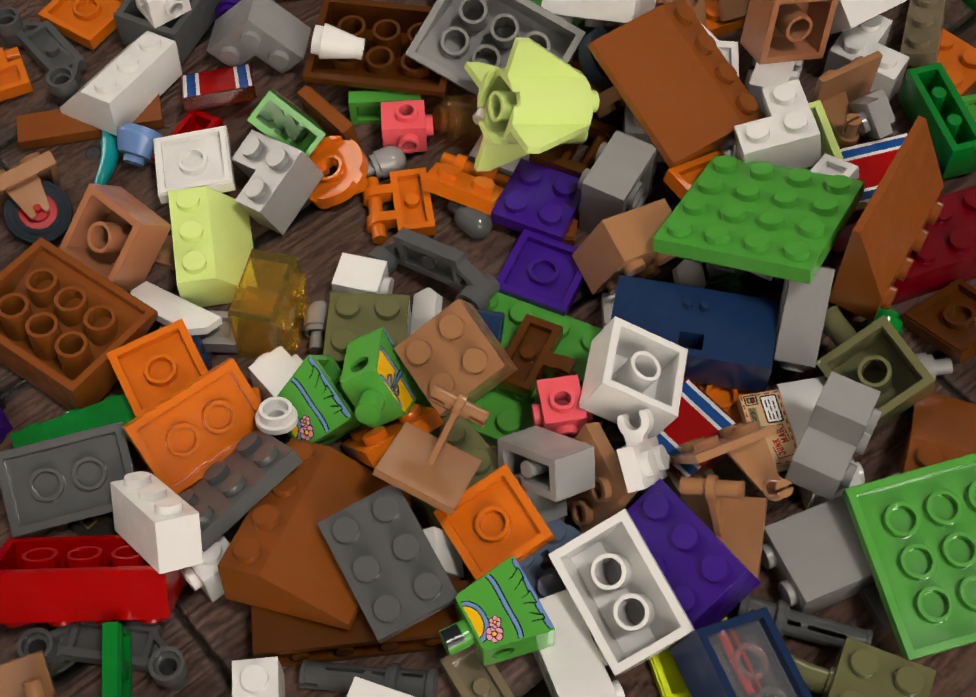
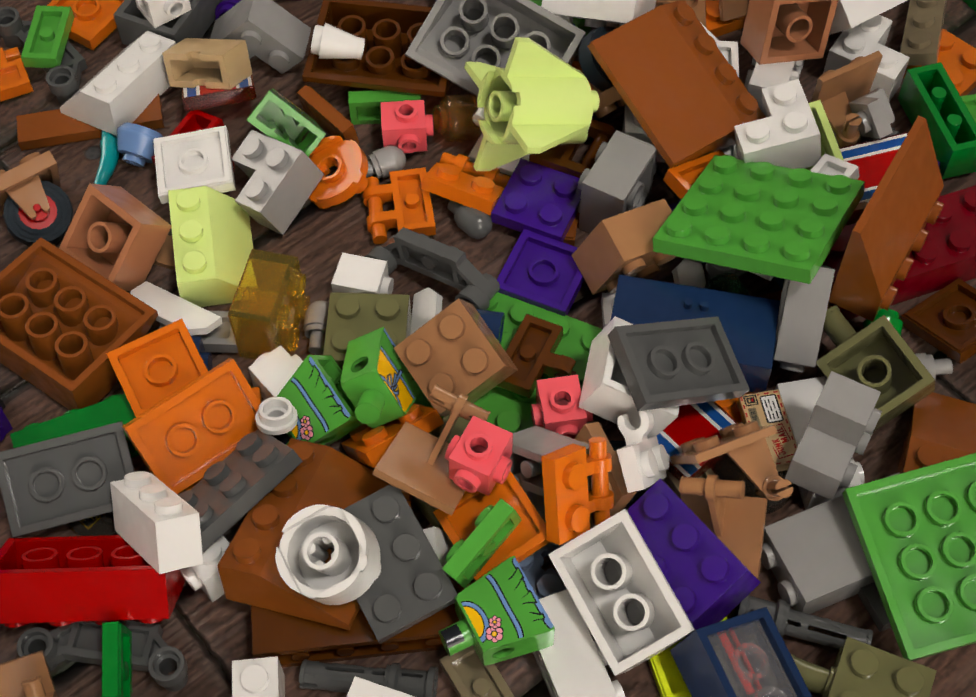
none -> bright green plate [21,5,74,68]
none -> tan brick [162,38,253,90]
none -> white brick [275,504,381,605]
none -> bright green plate [442,499,522,589]
none -> coral brick [445,416,513,496]
none -> orange plate [541,437,614,545]
none -> dark grey plate [607,316,750,411]

